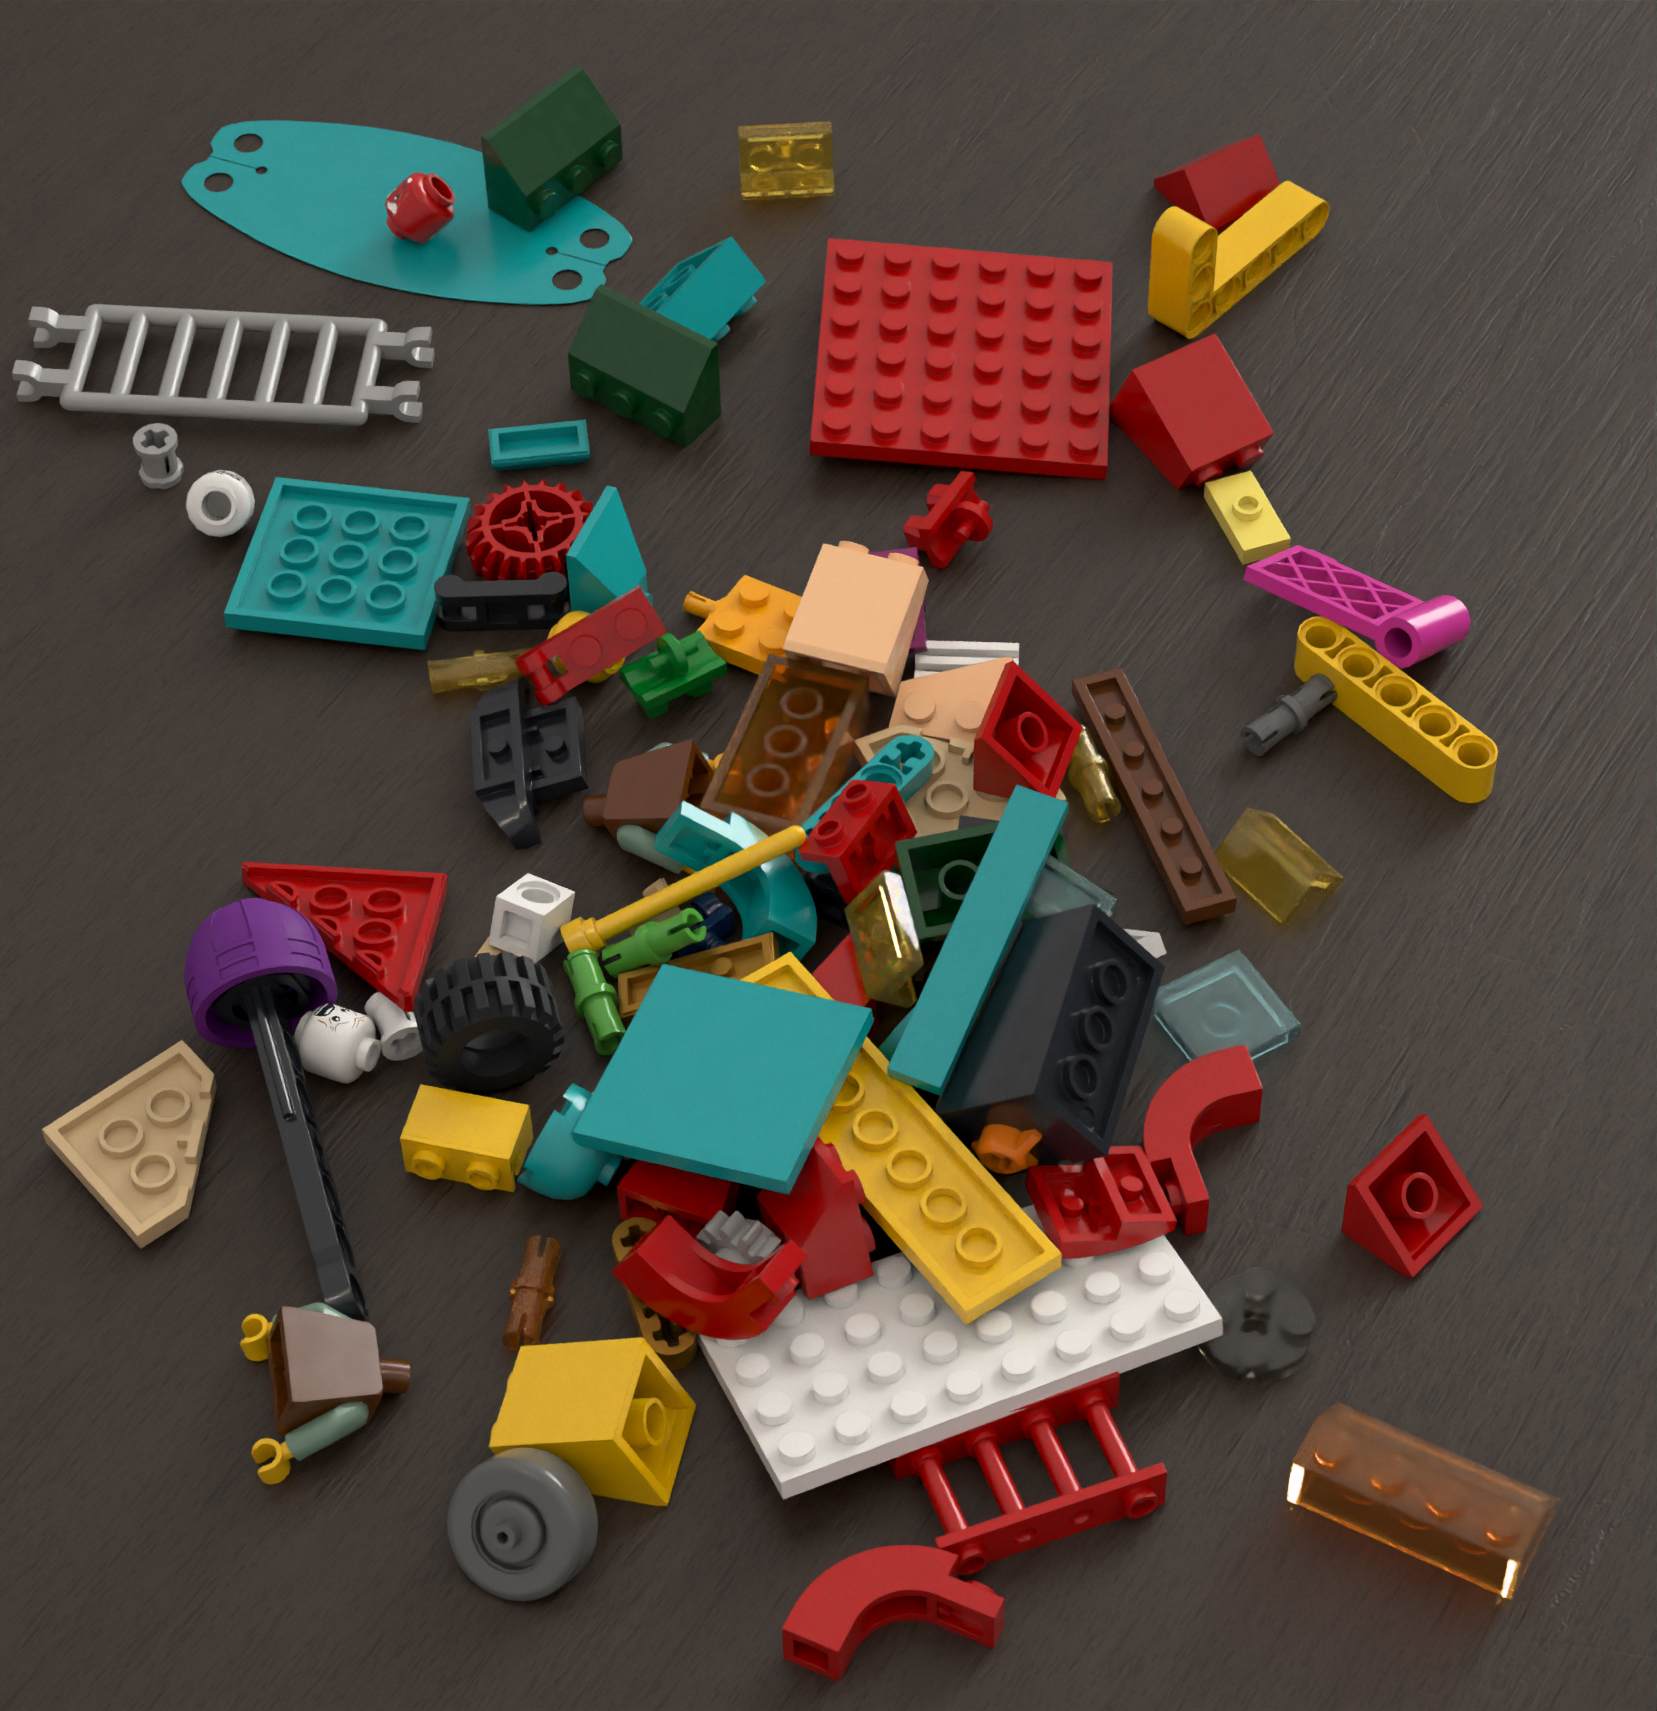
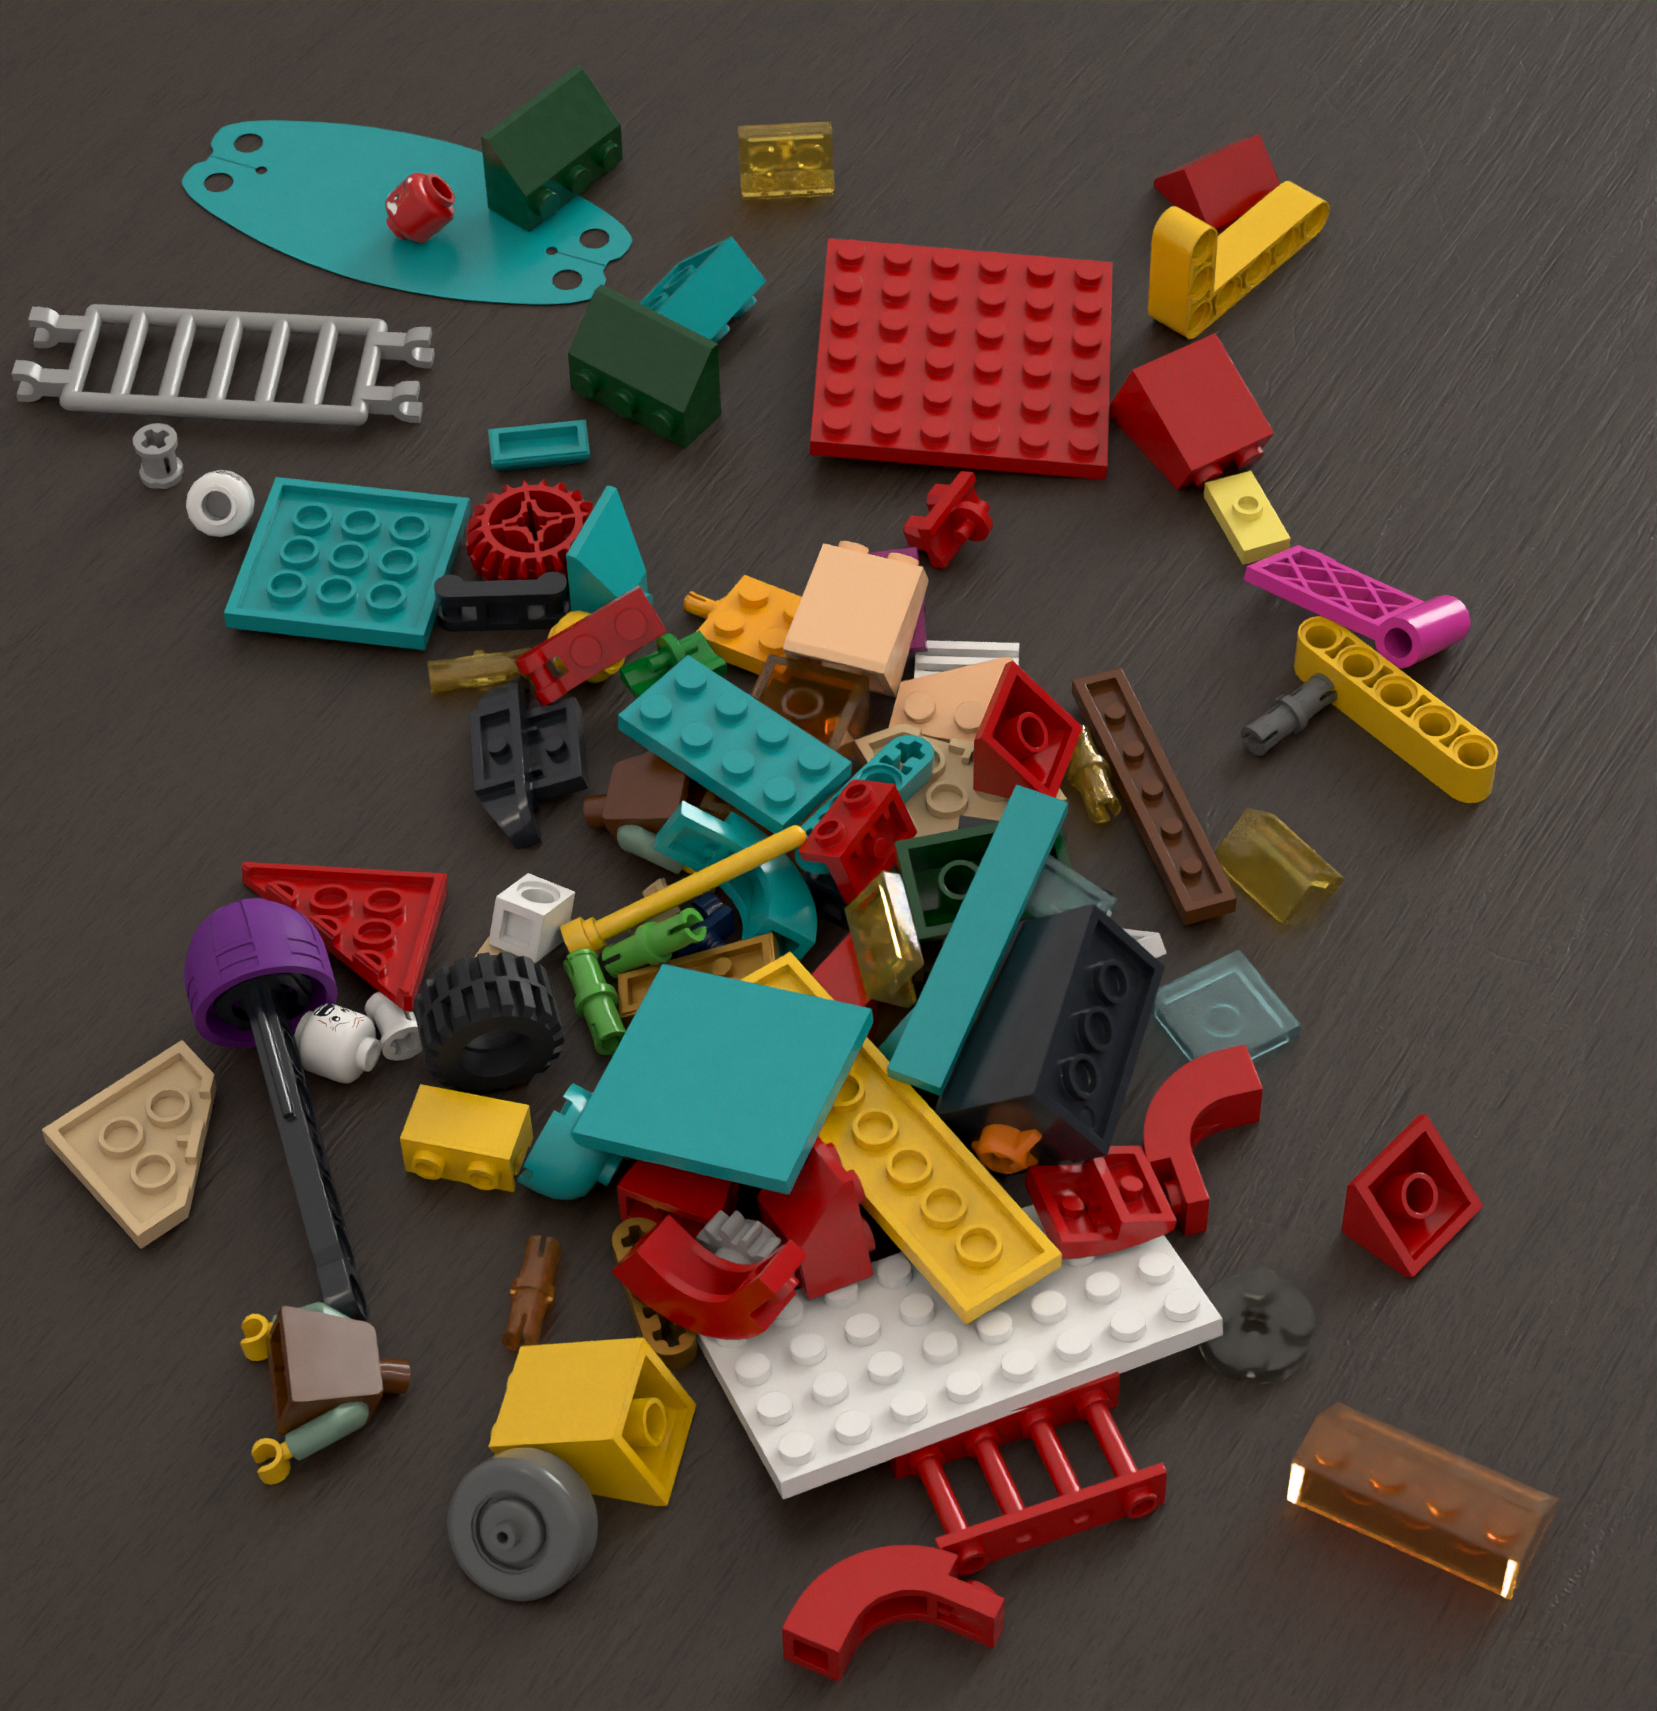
none -> teal plate [618,655,852,834]

